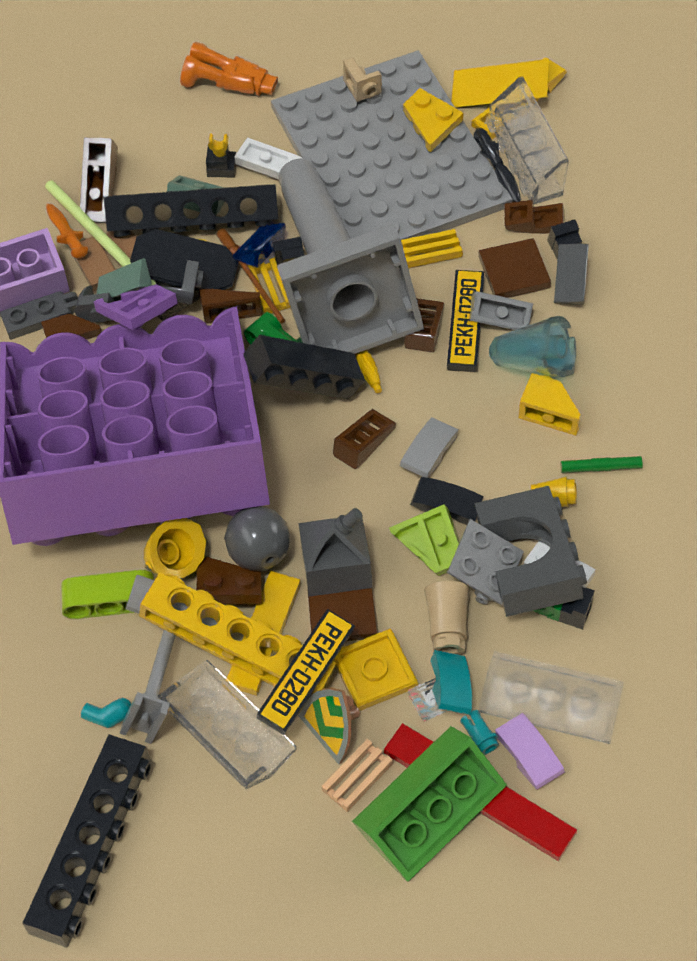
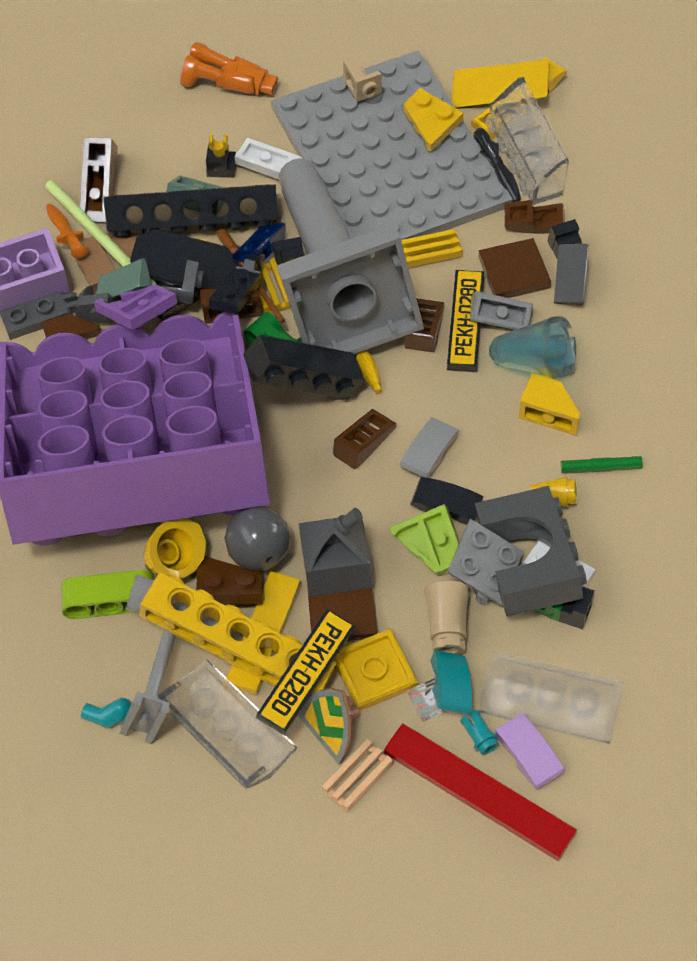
black brick [22,734,152,948] -> none
bright green slope [352,726,507,882] -> none
none -> black hinge [209,254,263,314]

